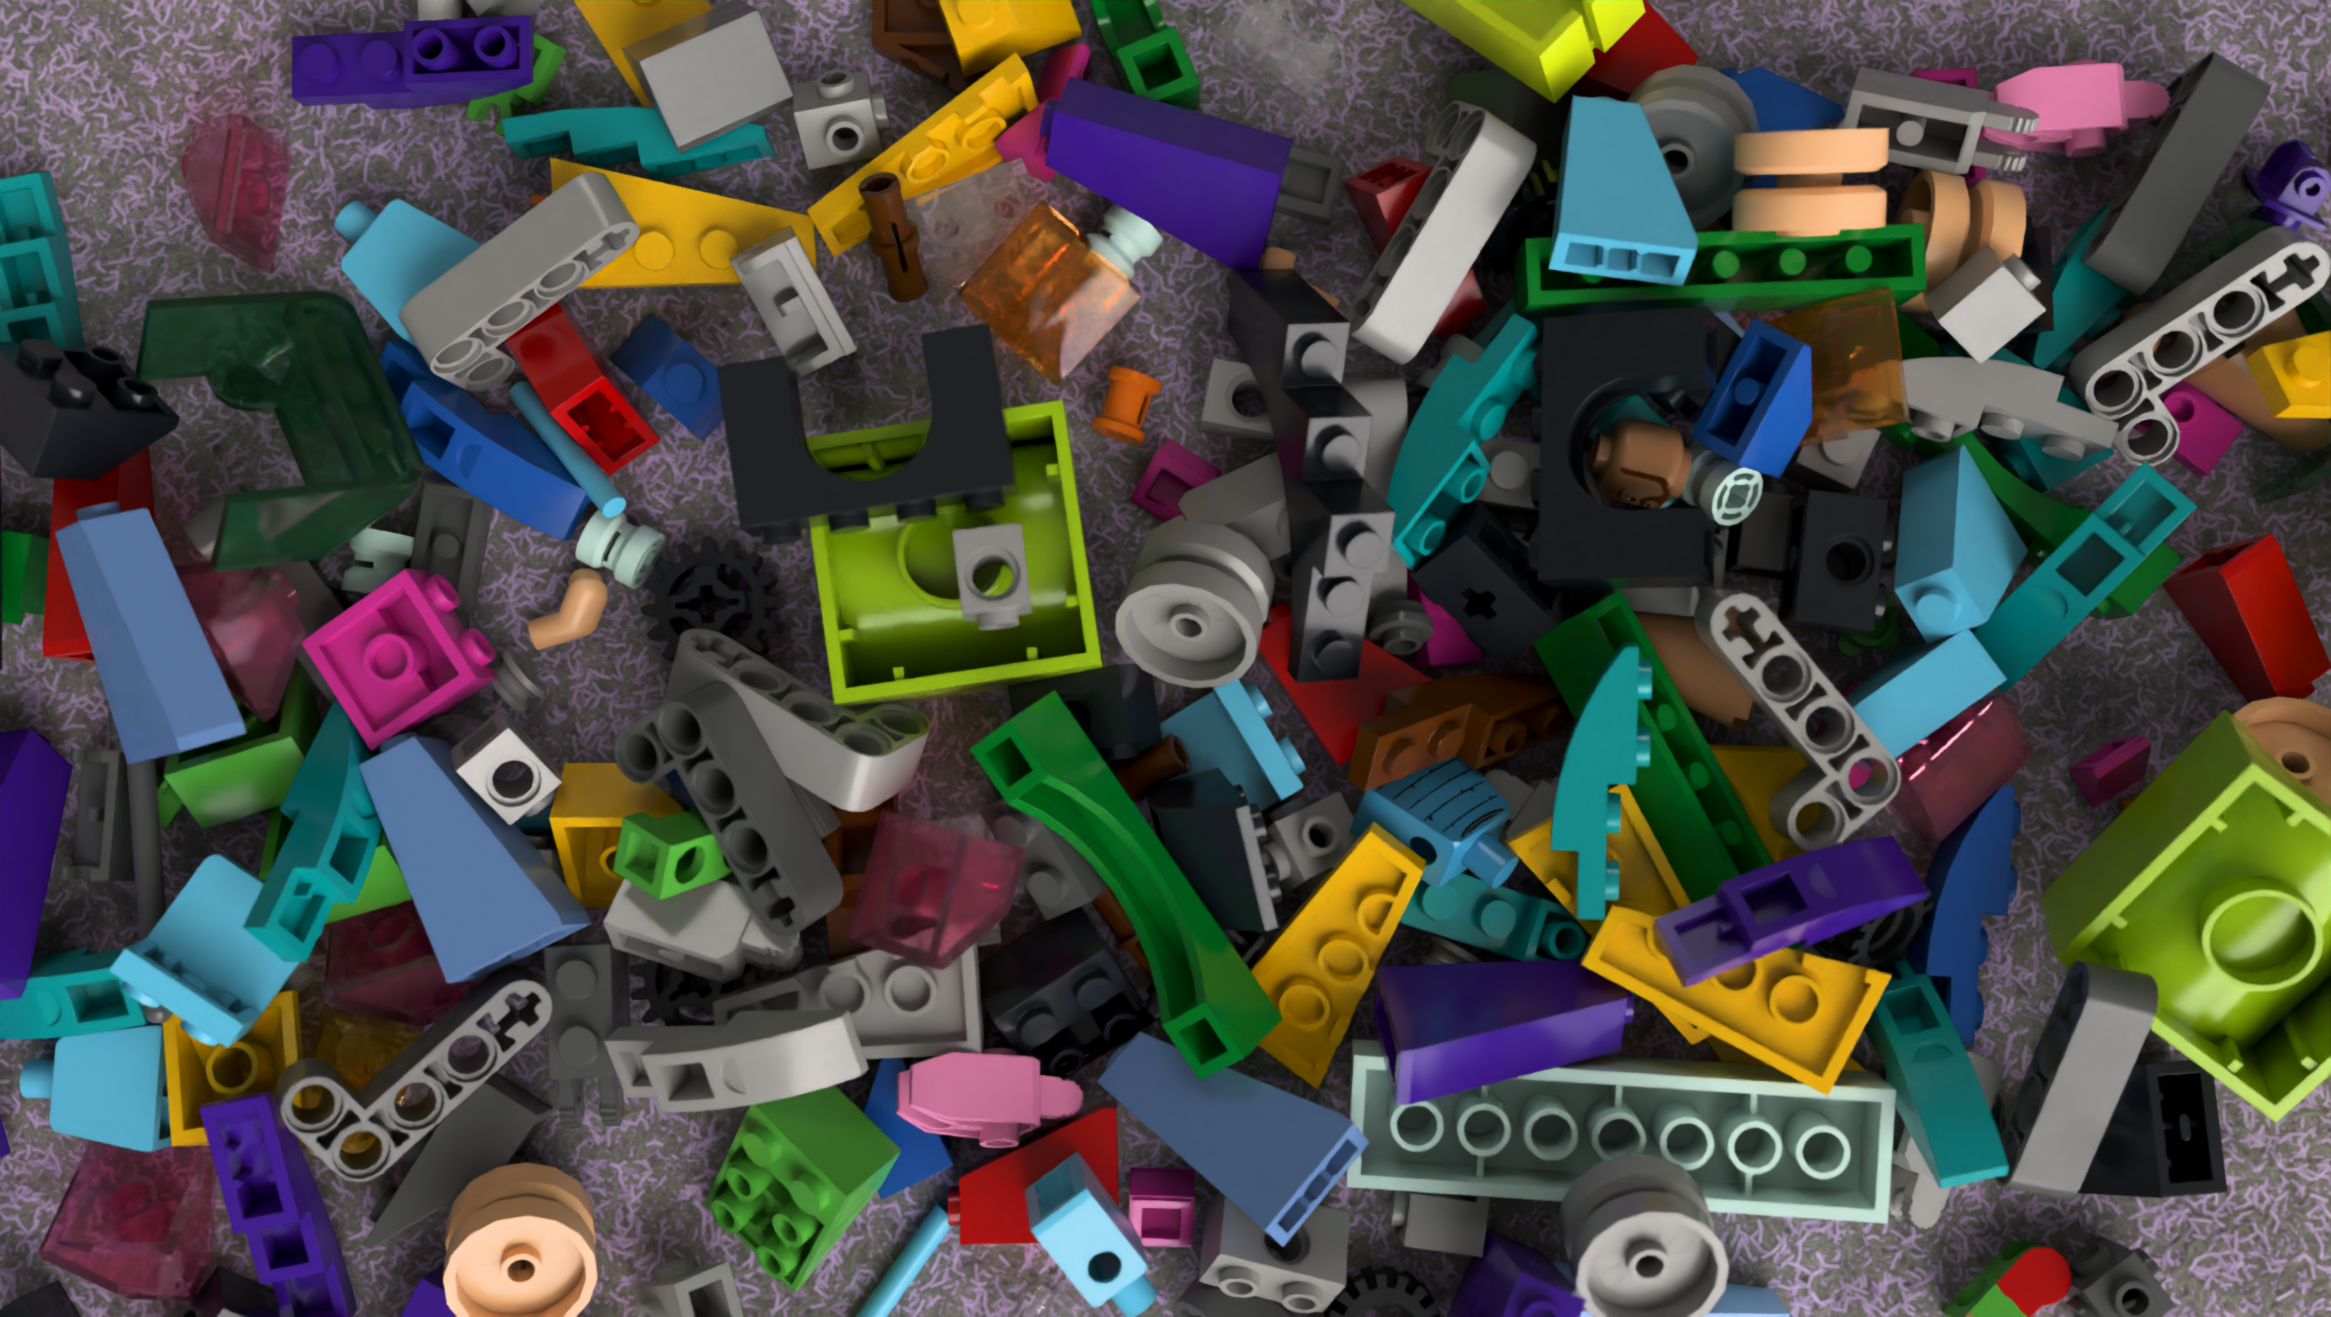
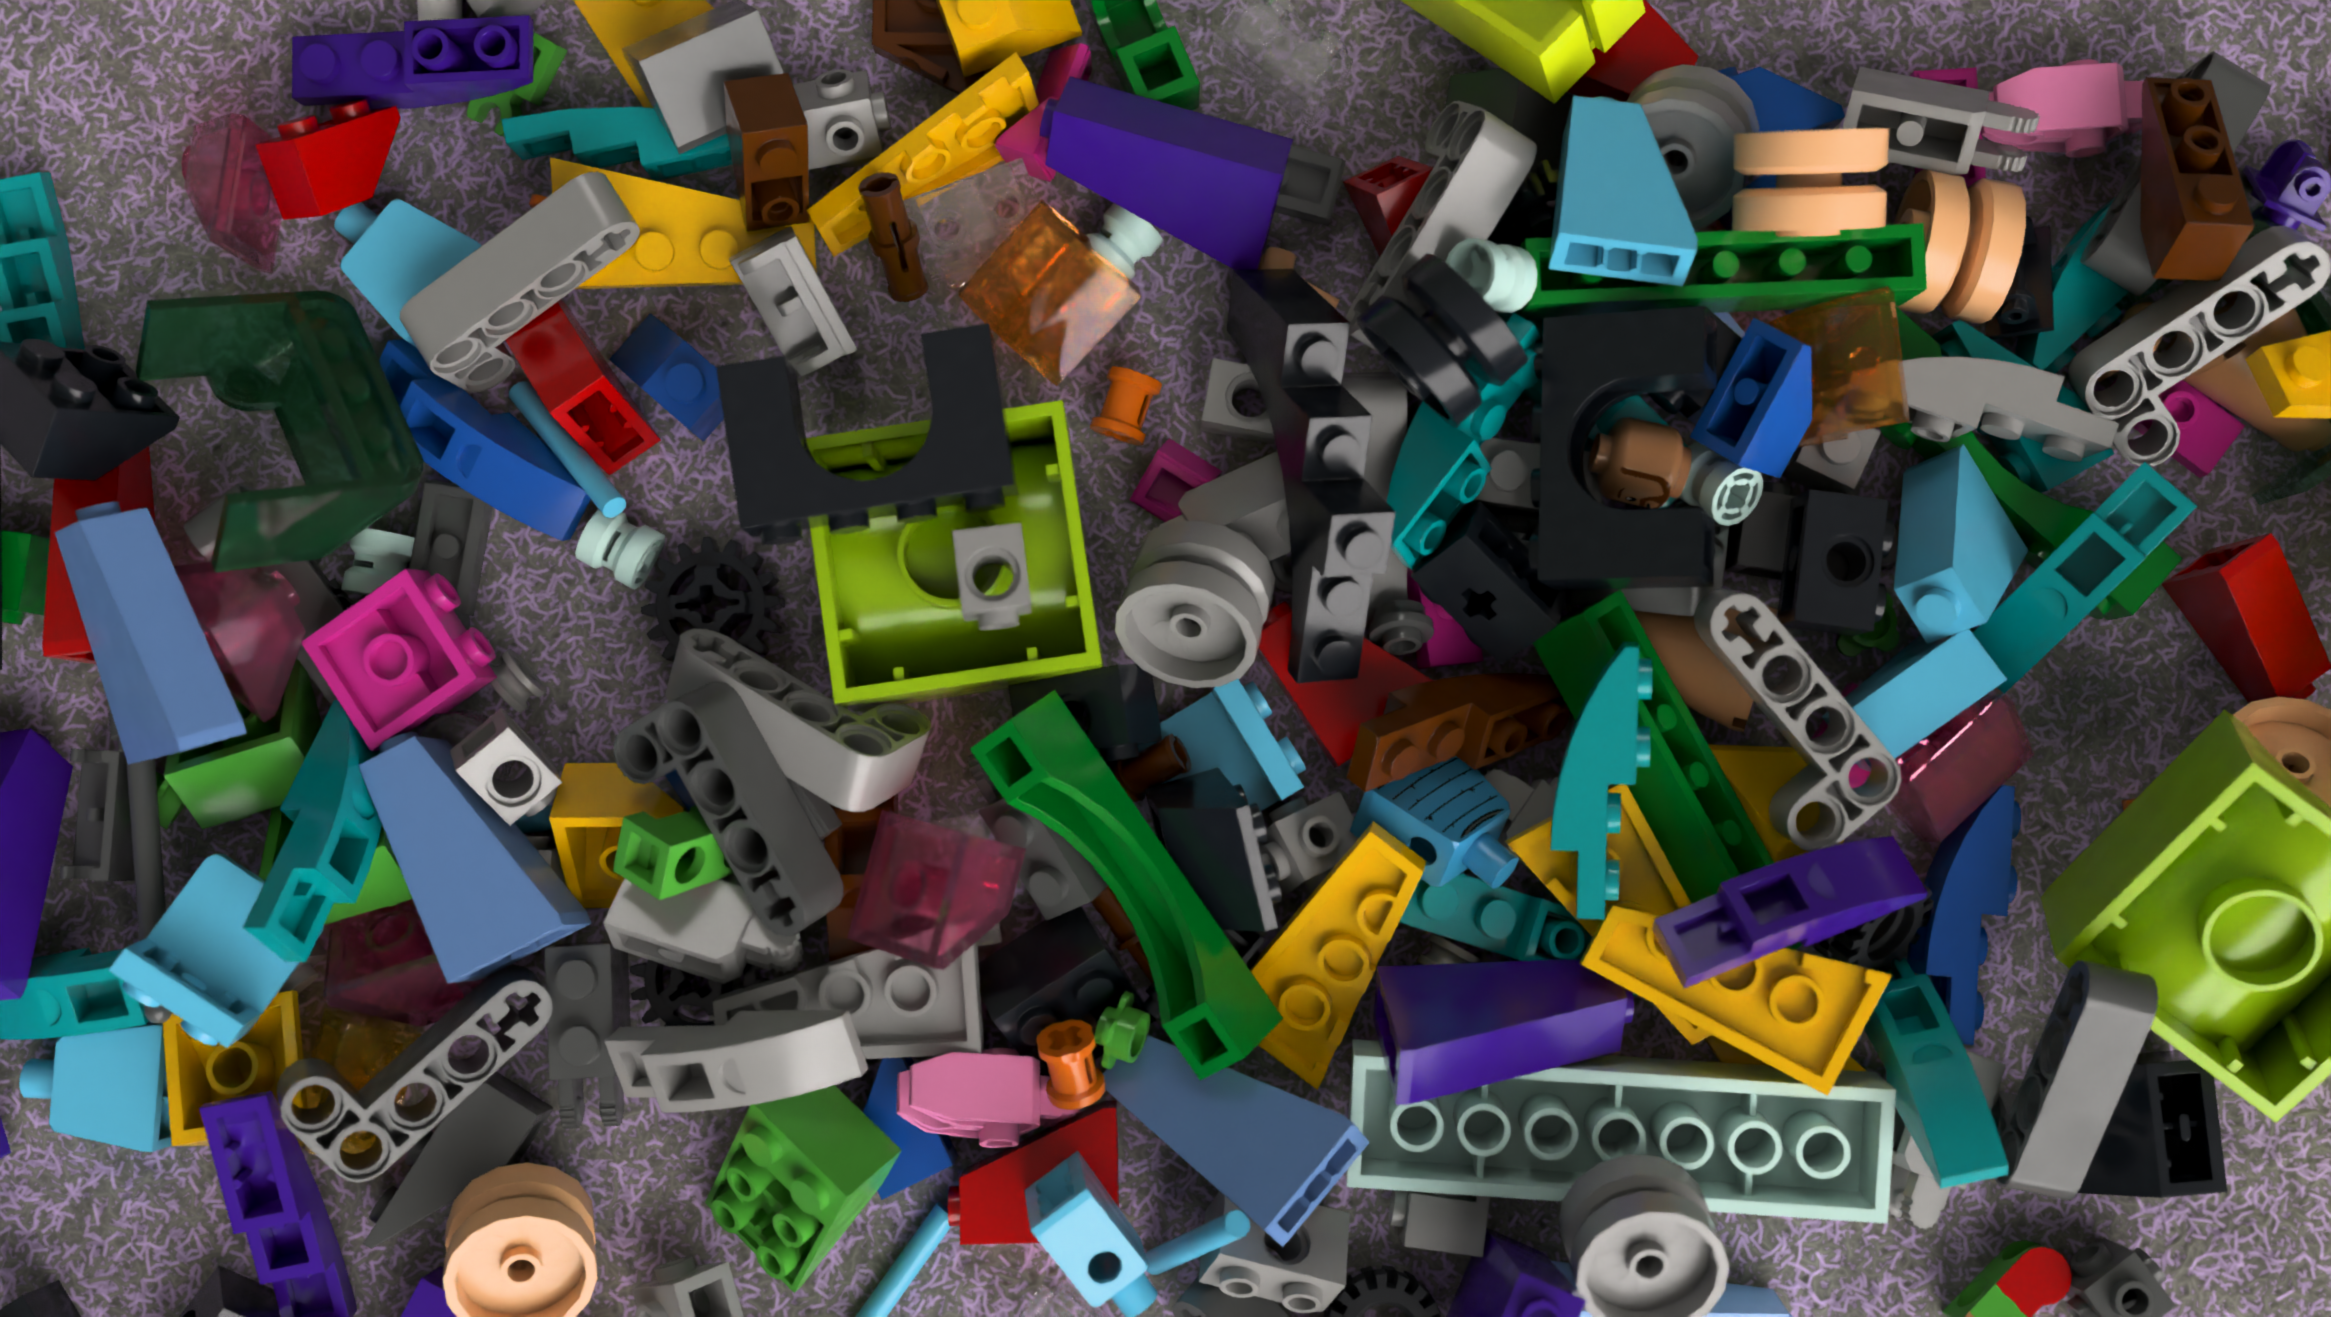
clear pink slope [38,1142,218,1301] -> none
light nougat arm [528,568,608,651] -> none
dark pink slope [1129,1167,1195,1248] -> none
brick [1923,244,2046,365] -> none
dark pink slope [2069,736,2151,809] -> none
none -> red slope [255,99,401,220]
none -> reddish brown slope [724,73,809,232]
none -> orange bush [1036,1019,1106,1110]
none -> bright green plate [1095,991,1150,1070]
none -> medium azure bar [1145,1210,1250,1275]
none -> black wheel [1357,253,1528,428]
none -> light aqua wheel [1445,238,1538,312]
none -> reddish brown slope [2140,77,2255,281]

